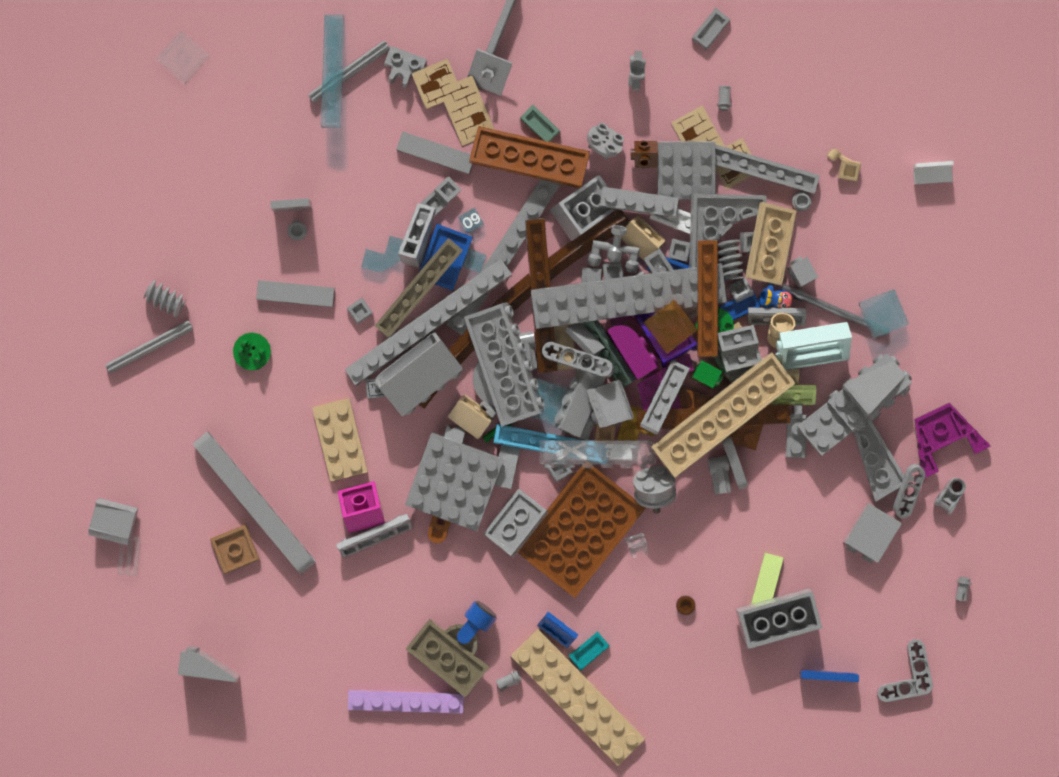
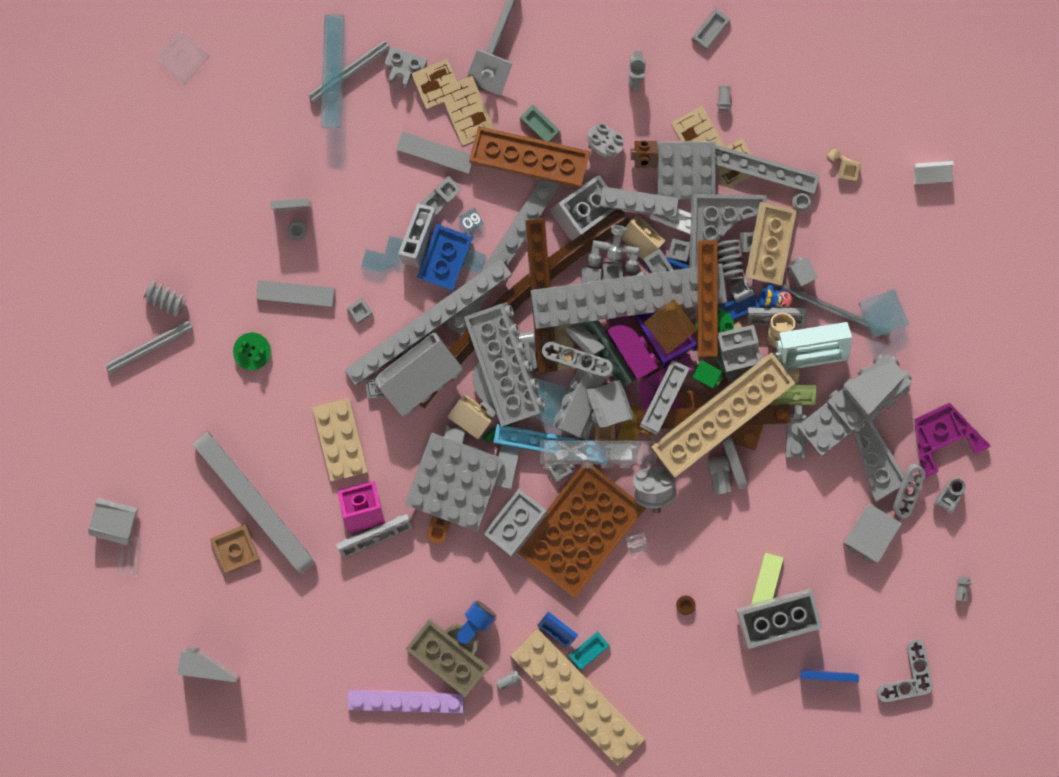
dark tan plate [374,238,463,338] -> none

